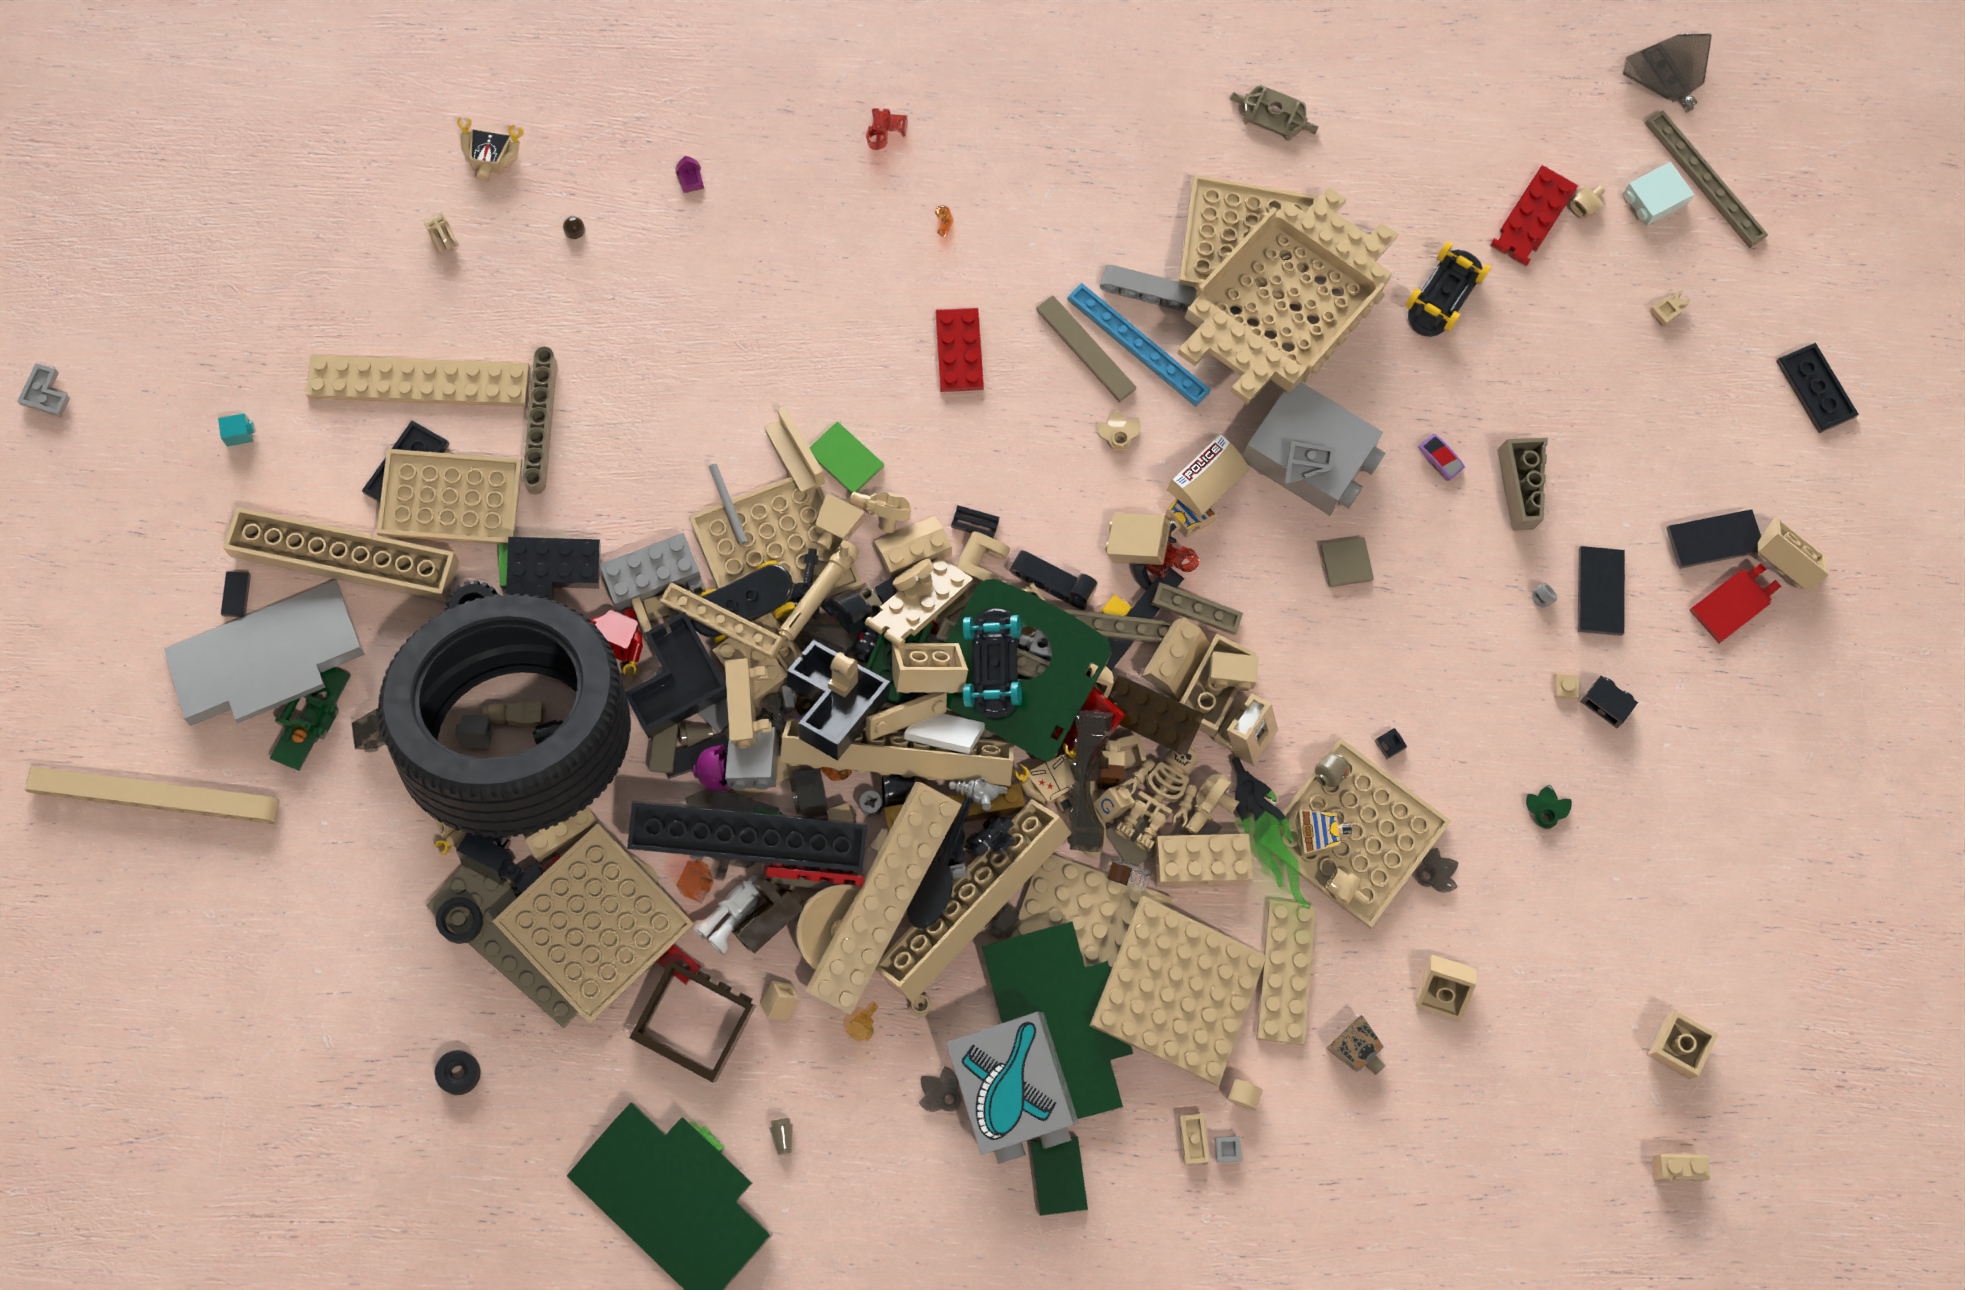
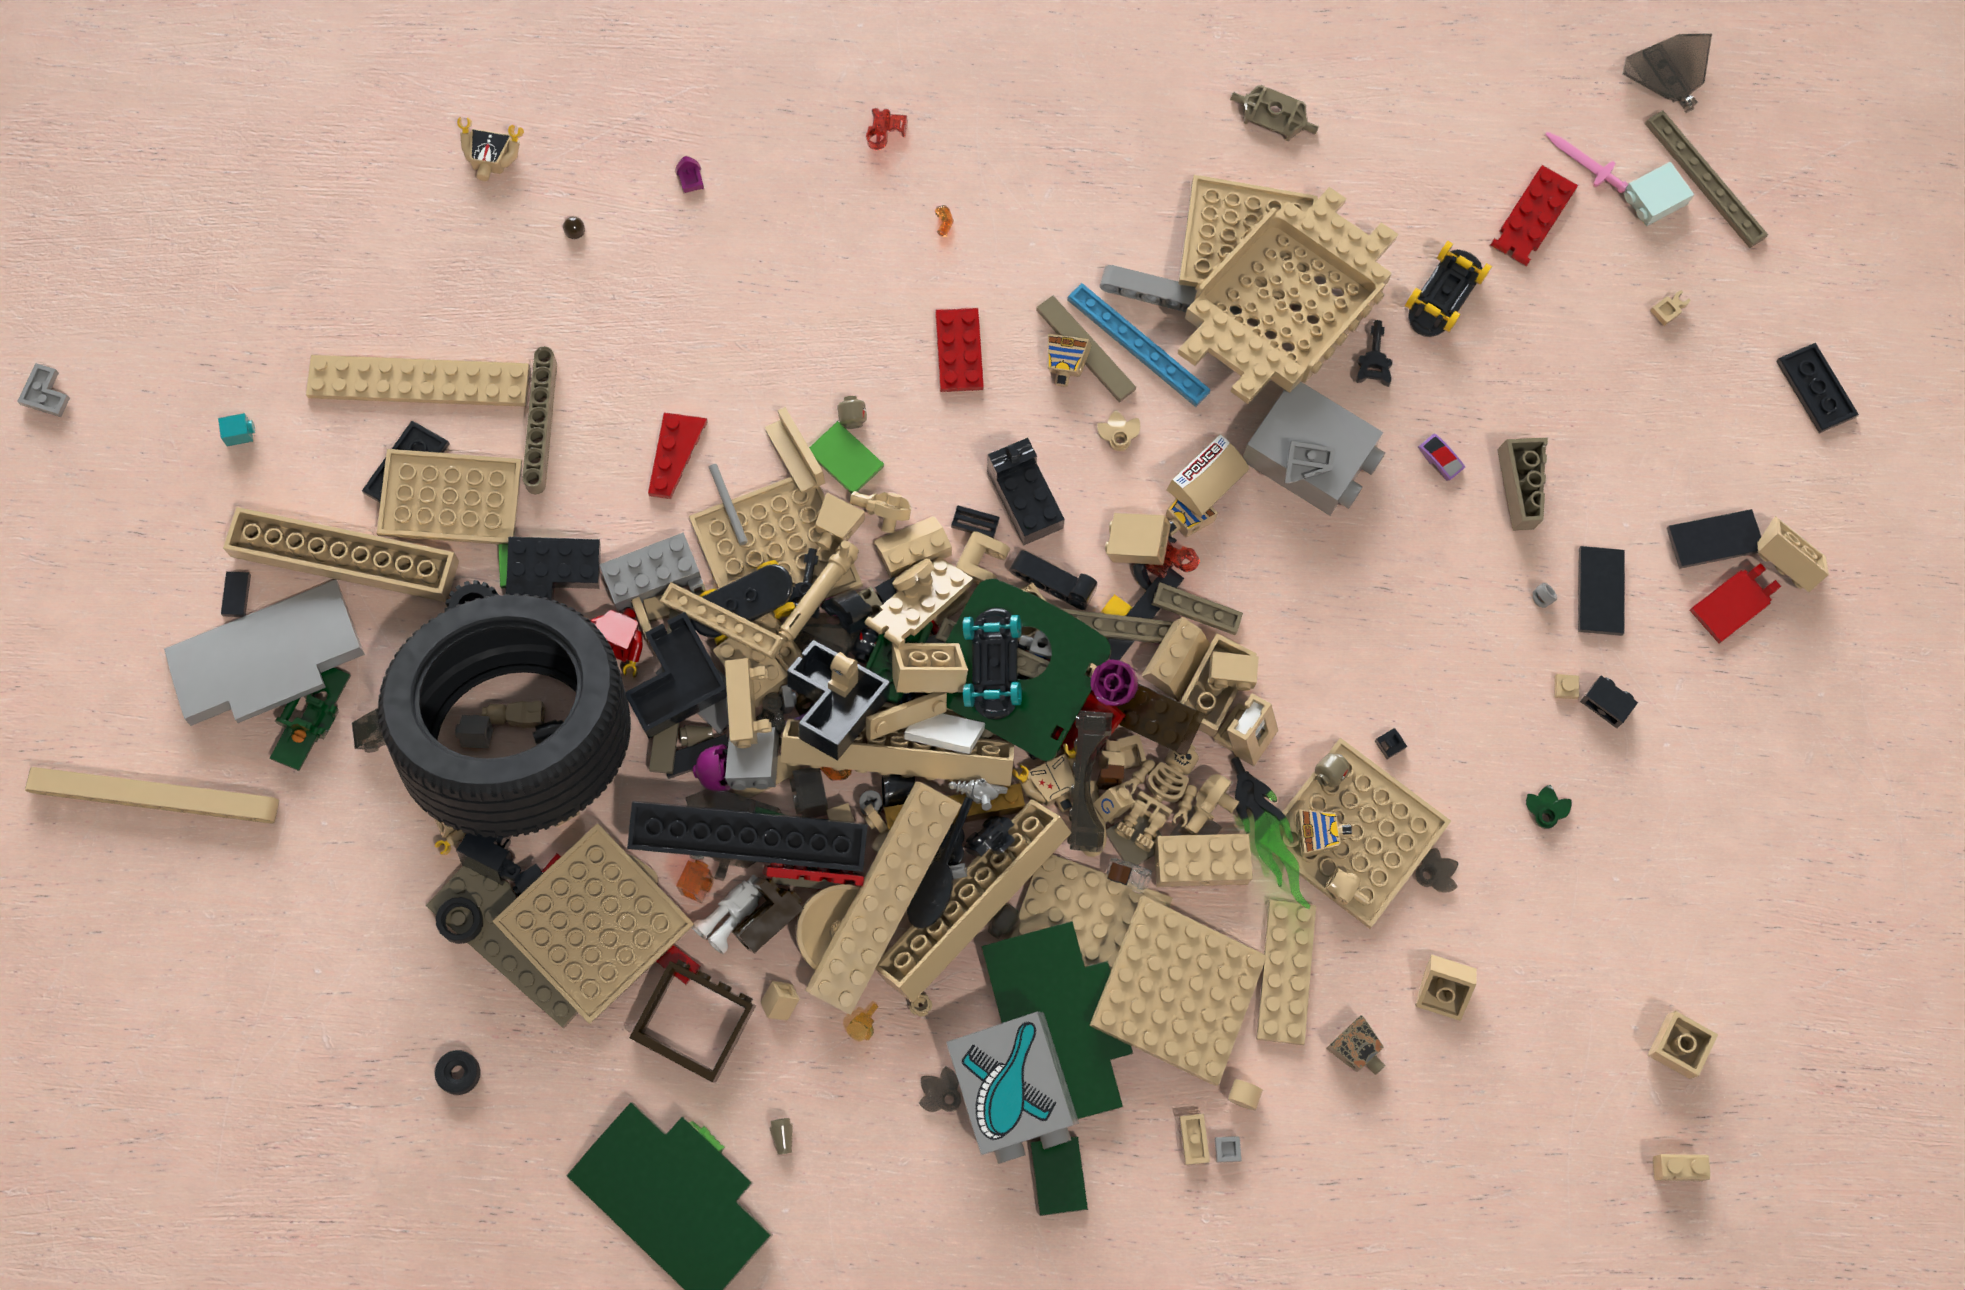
tan arm [423,212,459,254] -> none
tan brick [525,805,599,864] -> none
dark tan tile [1320,537,1374,587] -> none
tan piece [1570,186,1605,218] -> none
none -> red wing [648,412,708,499]
none -> dark tan head [837,396,867,429]
none -> tan plate [864,804,888,833]
none -> black hinge [987,438,1065,546]
none -> torso [1047,334,1092,387]
none -> magenta cylinder [1091,660,1138,706]
none -> black piece [1356,320,1393,387]
none -> bright pink sword [1546,132,1628,193]

